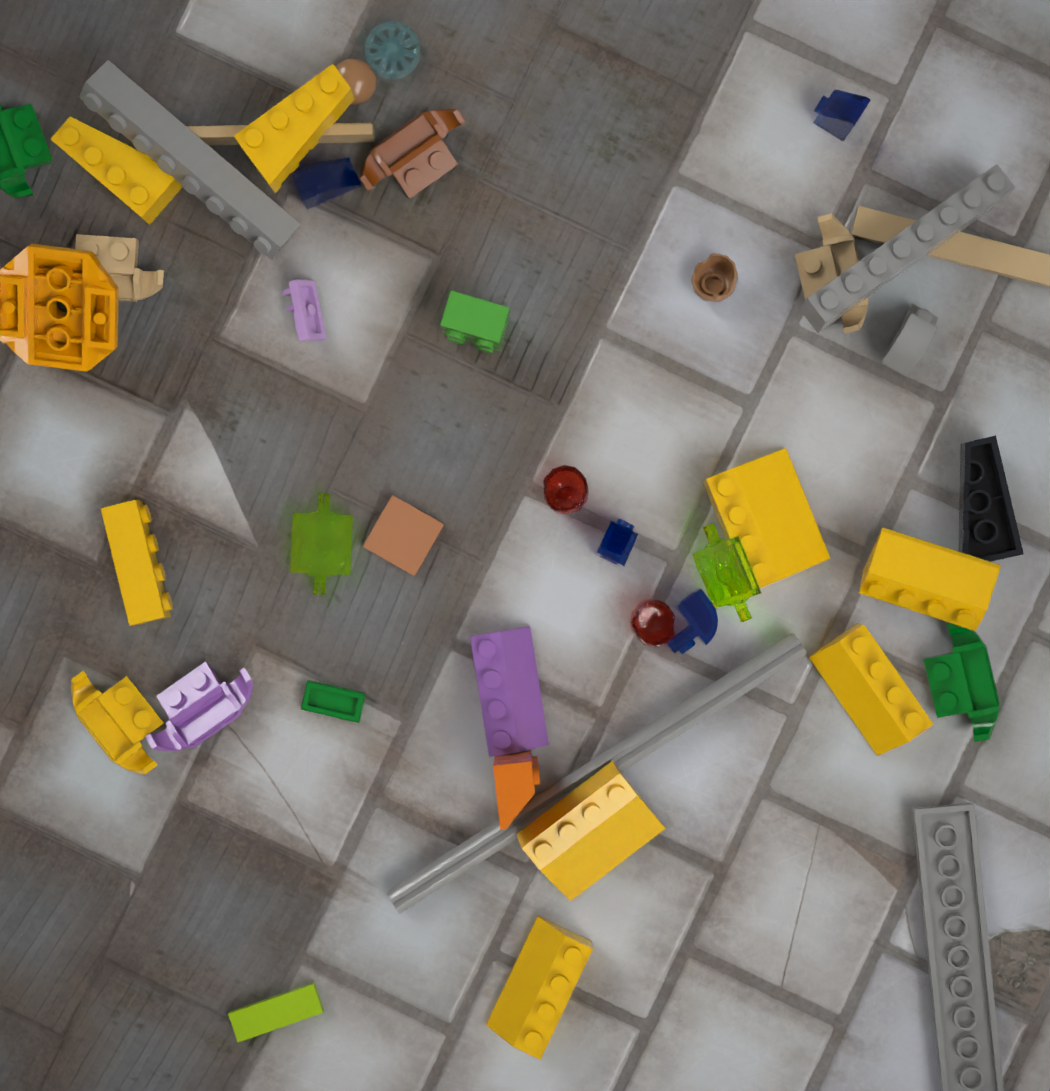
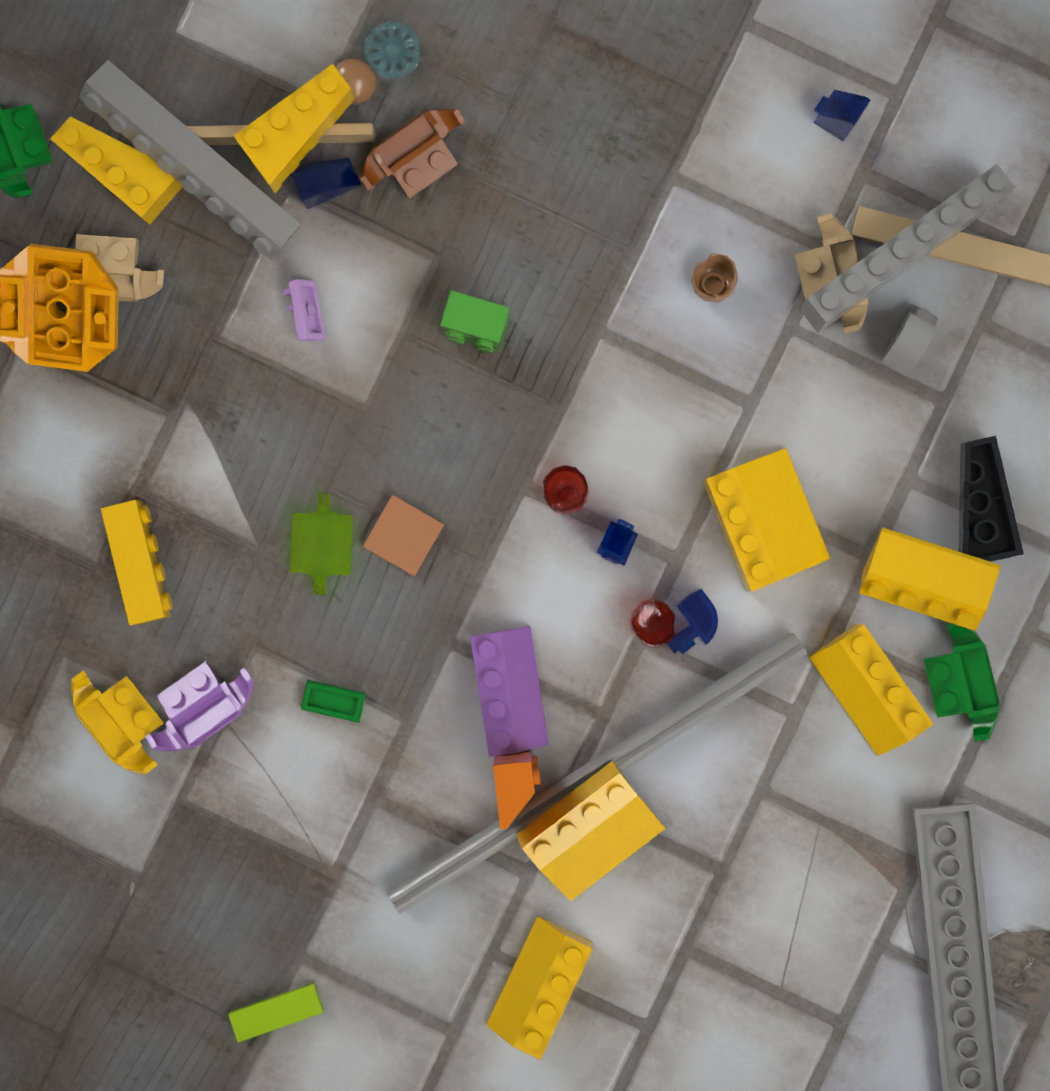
clear neon green plate [692,523,761,623] -> none

